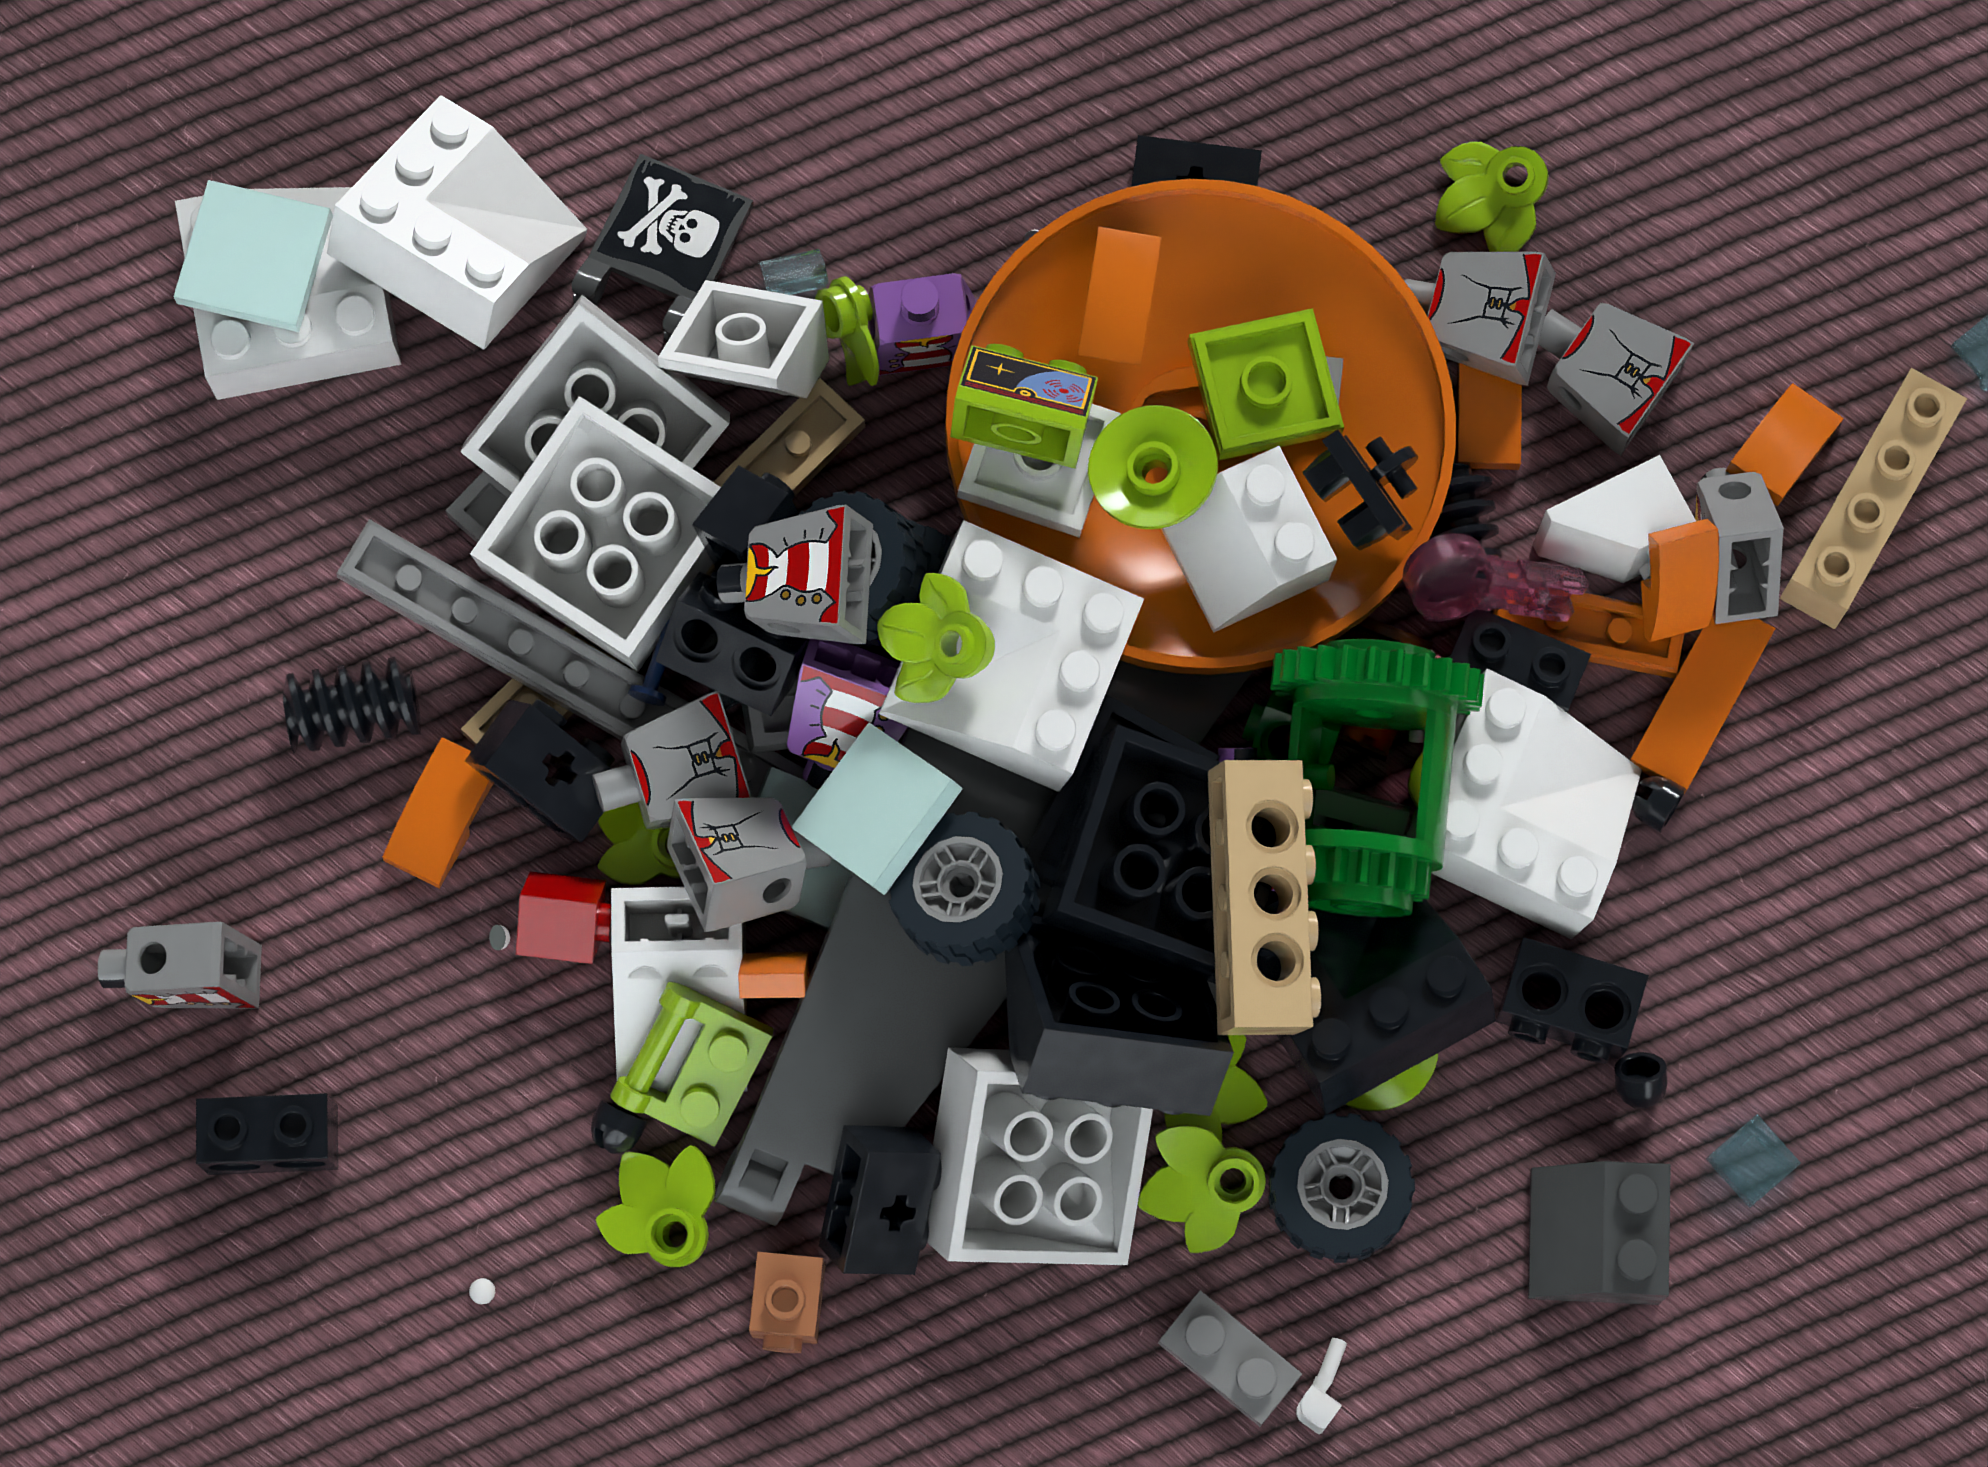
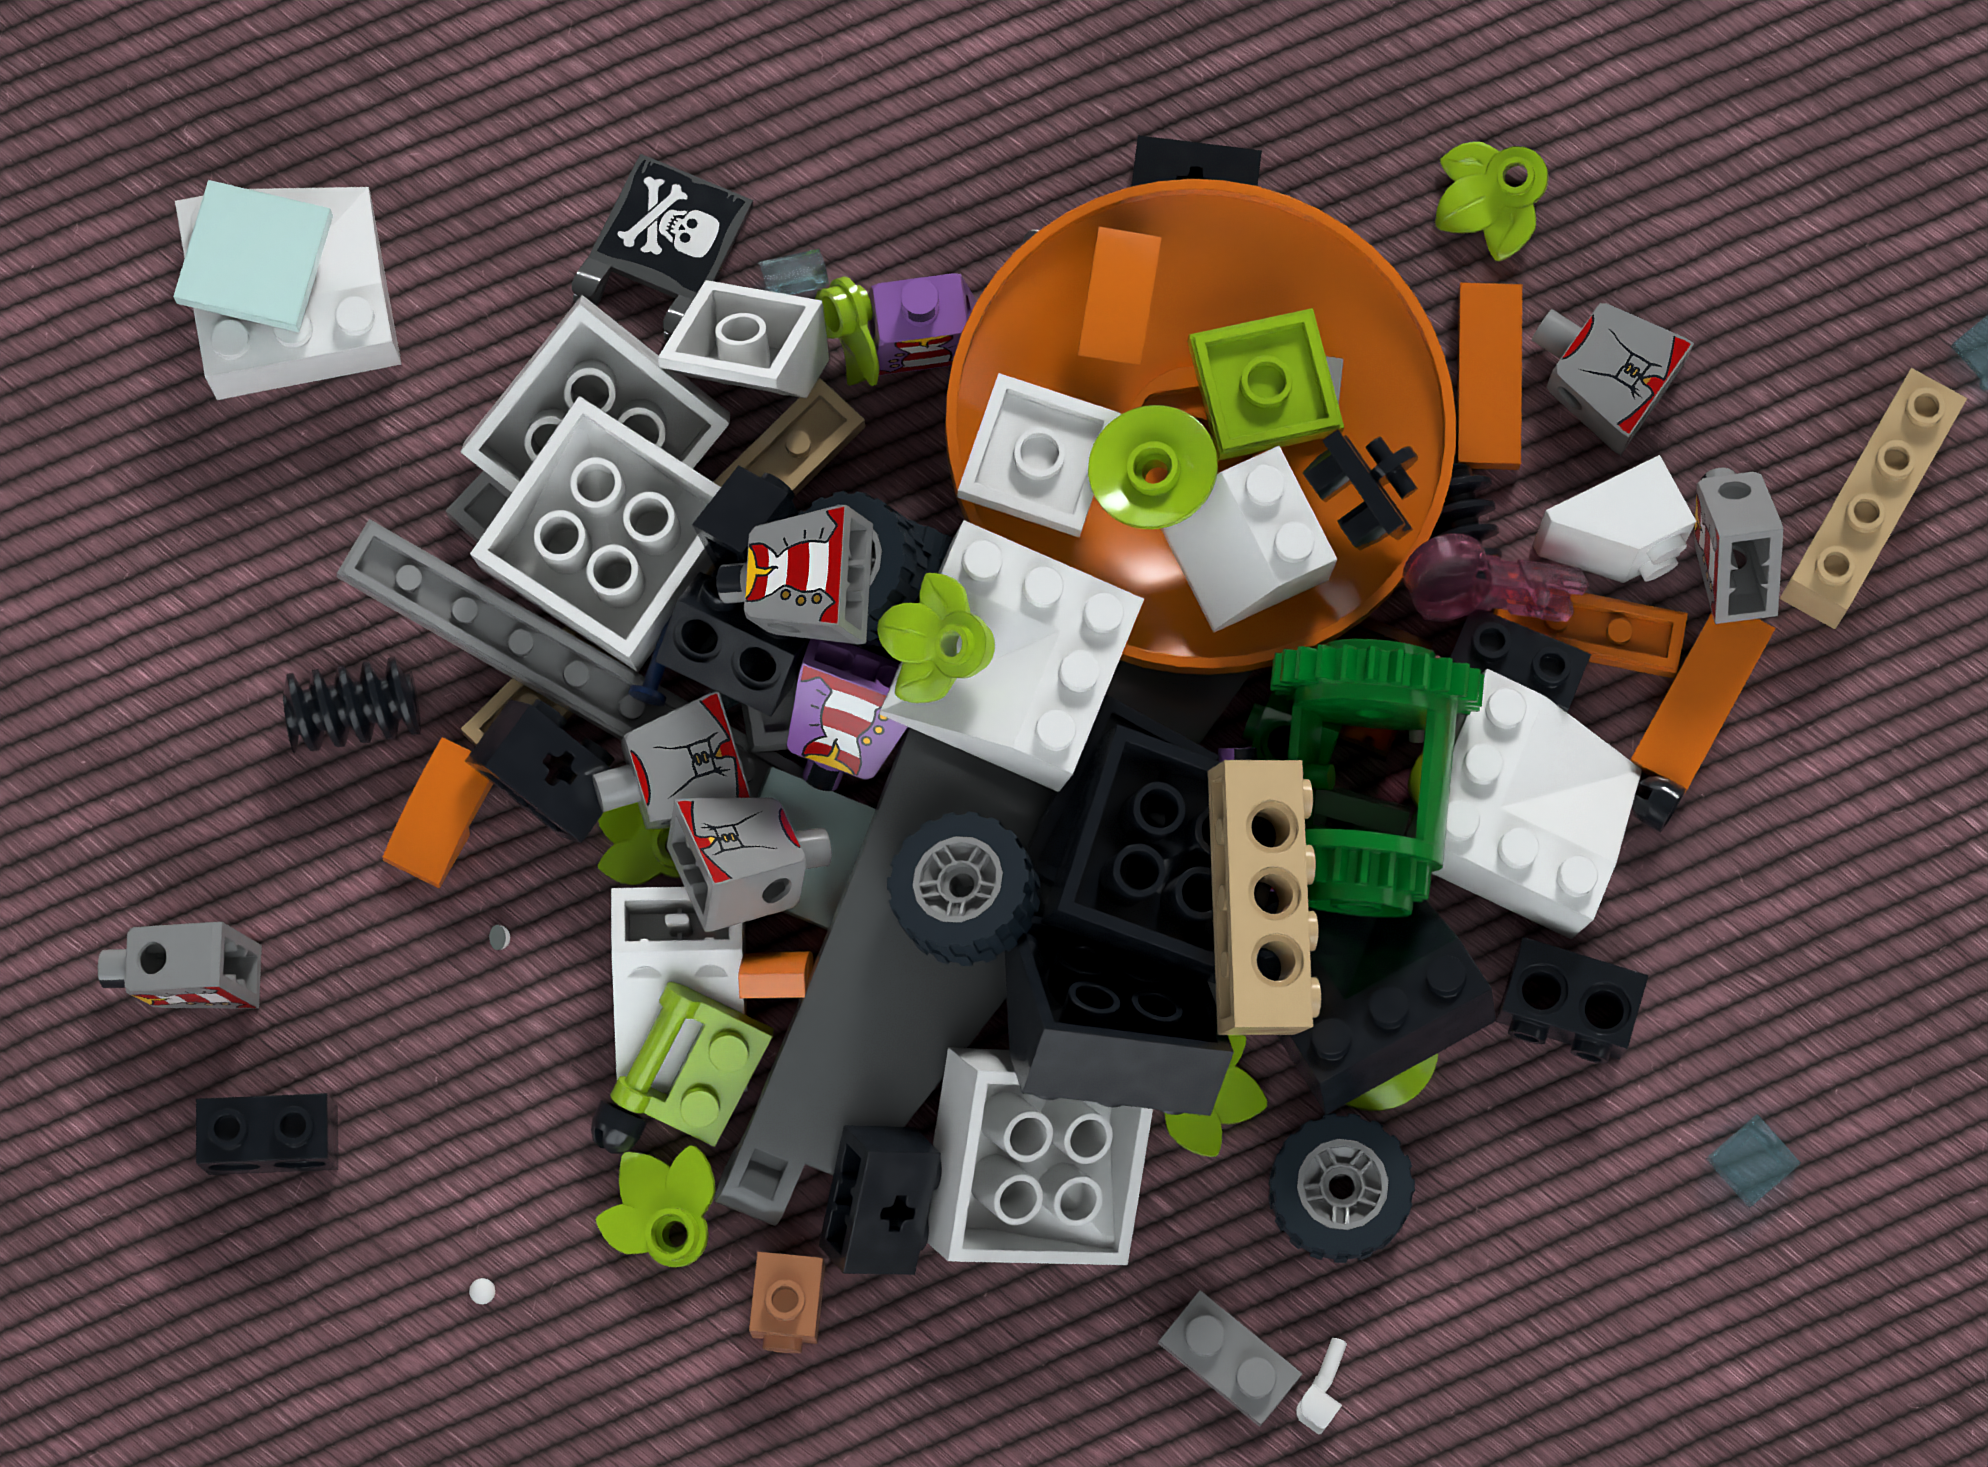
white slope [327,95,587,350] -> none
brick [515,871,611,964] -> none
light aqua tile [791,723,963,895] -> none
lime slope [950,344,1098,469] -> none
lime plate [1138,1125,1266,1253] -> none
light grey torso [1404,252,1556,386] -> none
dark grey slope [1528,1161,1671,1305] -> none
black hinge [1614,1052,1668,1109] -> none
orange slope [1641,519,1719,642] -> none
orange slope [1726,383,1844,507] -> none

